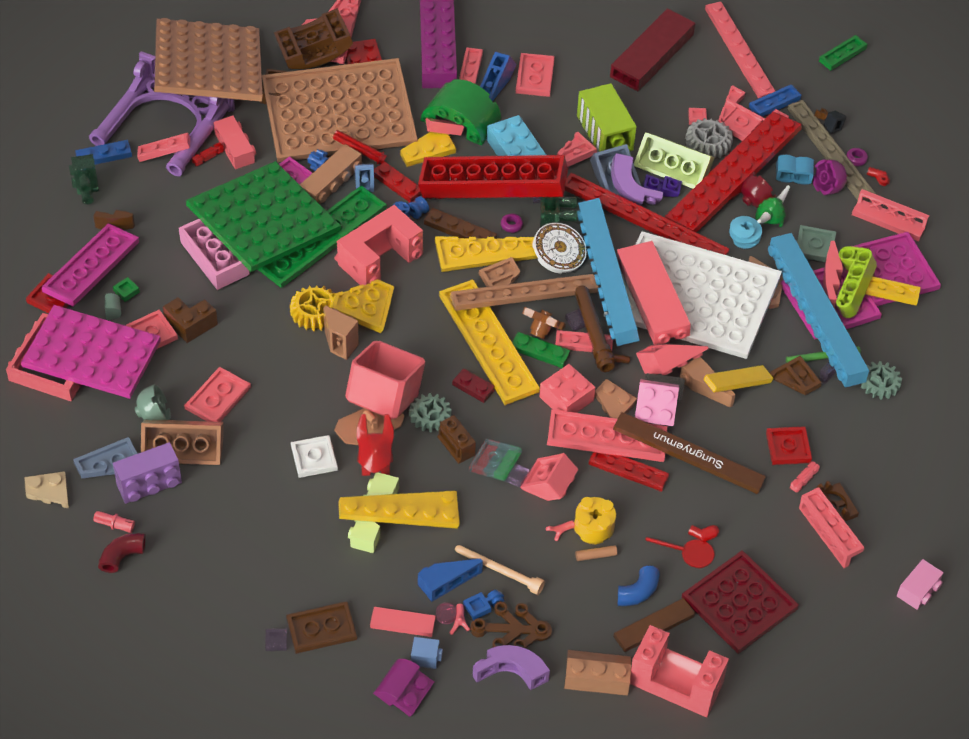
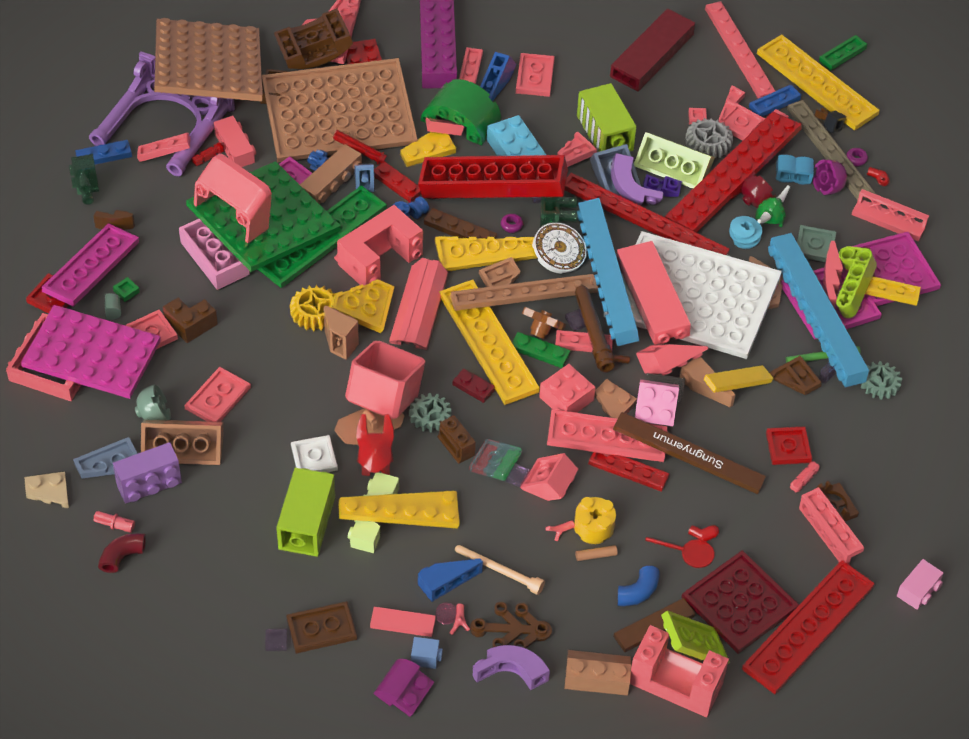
blue plate [463,590,504,620] -> none
none -> coral windscreen [194,154,272,243]
none -> lime brick [276,468,335,557]
none -> coral piece [389,258,448,350]
none -> lime plate [661,611,730,664]
none -> red plate [742,560,875,694]
none -> yellow plate [757,34,880,131]

